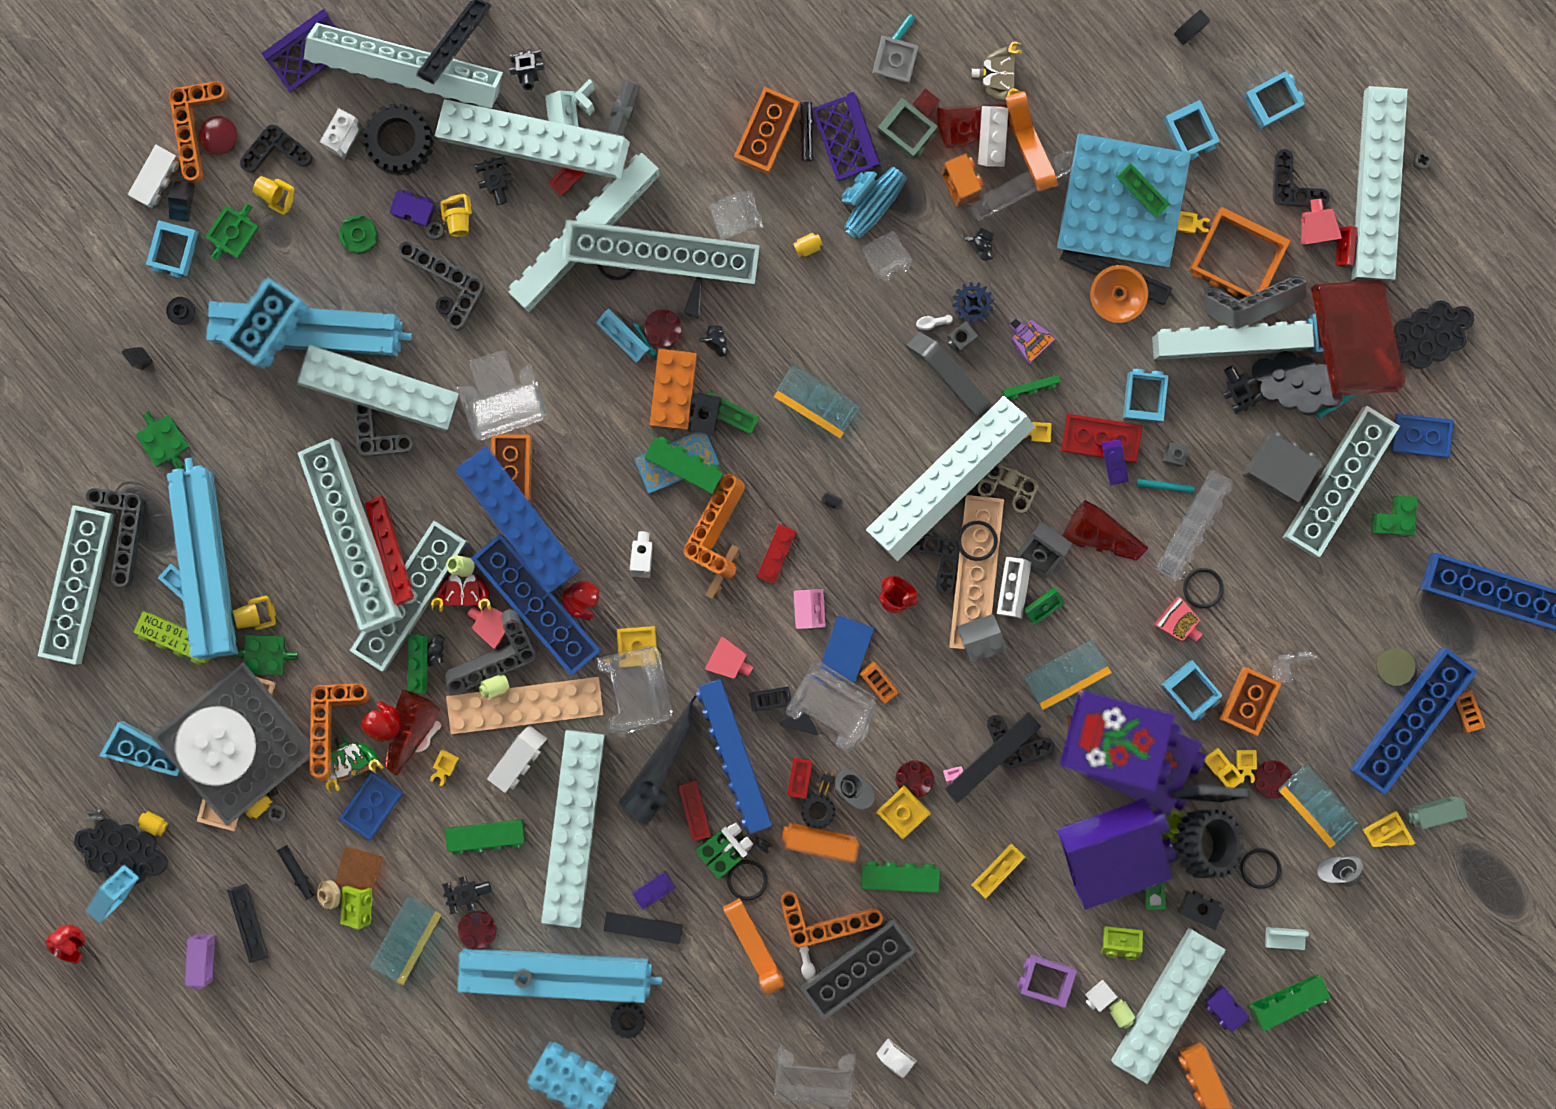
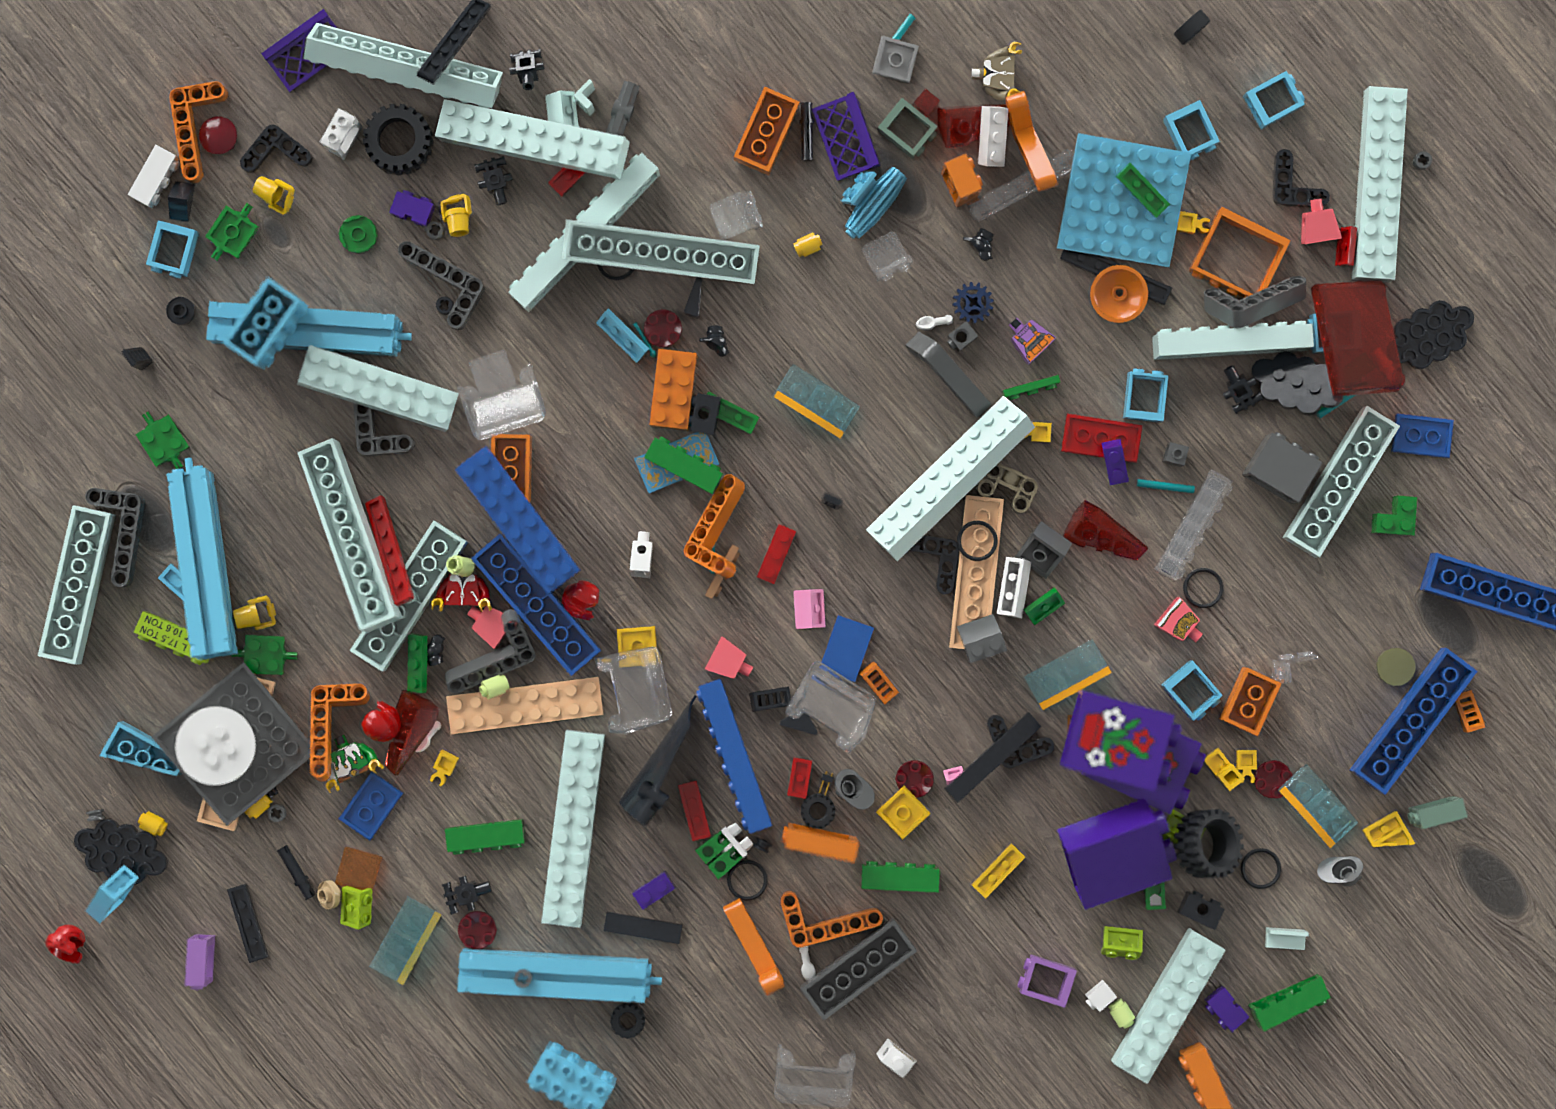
white wedge [487,725,547,793] -> none
red helmet [879,576,918,614] -> none
black tile [1169,785,1251,803] -> none

